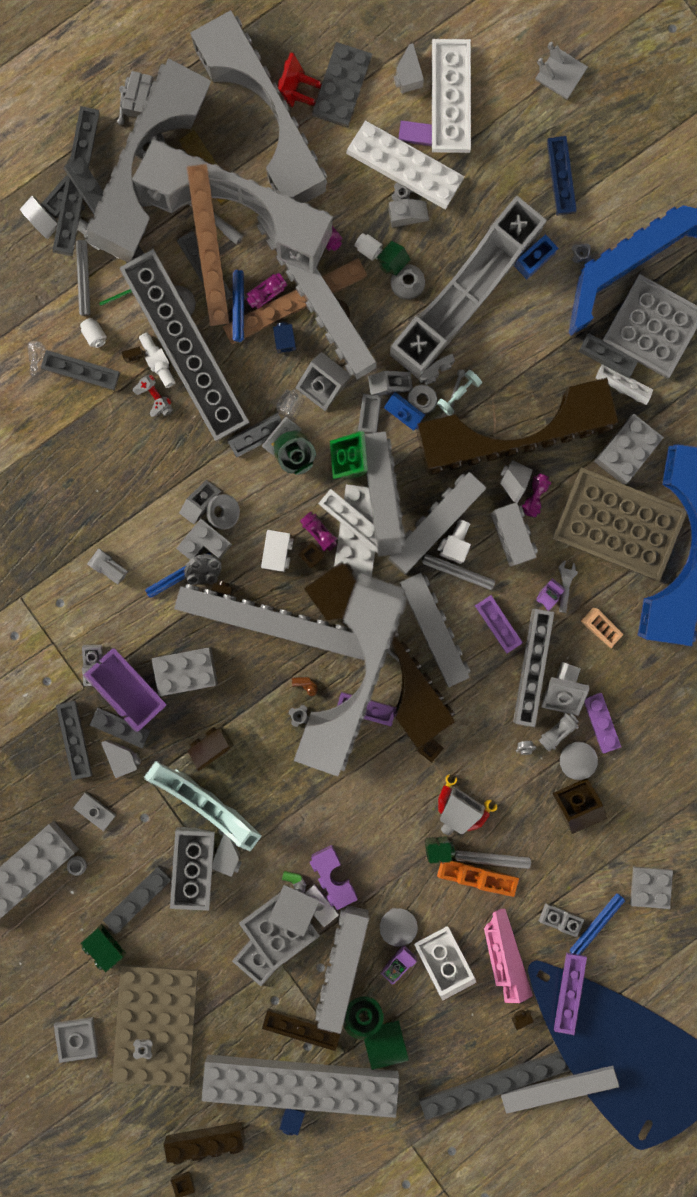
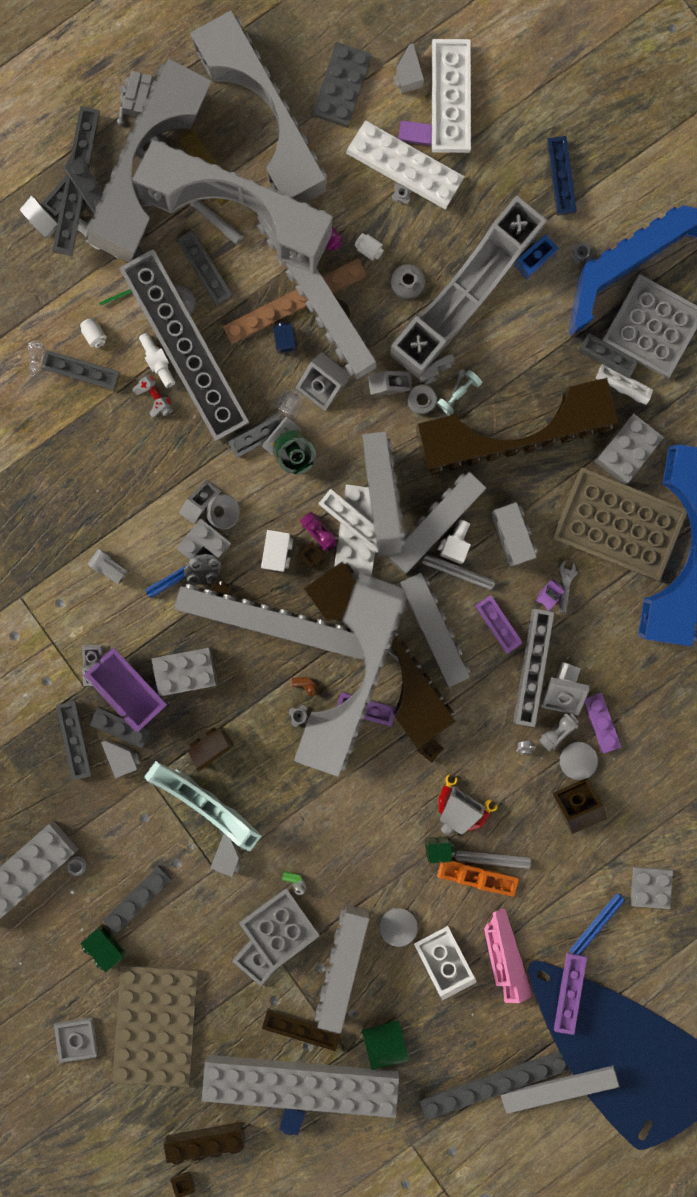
light grey plate [73,792,116,831] -> none
light grey axle [76,240,90,316] -> none
dark brown plate [121,347,145,364] -> none
light grey plate [133,1039,153,1059] -> none
light grey slope [170,827,214,911] -> none
medium nougat plate [186,164,229,326] -> none
blue axle [233,269,244,342] -> none
magenta piece [246,273,287,309] -> none
light grey tile [268,885,319,937] -> none
red plate [278,53,322,108] -> none
white plate [304,884,339,927] -> none
medium lavender arch [310,845,358,910] -> none
green slope [330,431,368,479] -> none
dark green brick [343,996,384,1040] -> none
light grey tile [358,394,382,434] -> none
dark green brick [376,241,411,276] -> none
leg [381,946,417,984] -> none
blue plate [384,392,425,431] -> none
light grey slope [388,199,429,228] -> none
light grey slope [500,460,533,503] -> none
dark brown plate [511,1010,534,1030] -> none
magenta piece [522,474,552,518] -> none
light grey plate [535,42,588,100] -> none
light grey slope [538,903,584,937] -> none
light nougat slope [581,608,624,648] -> none

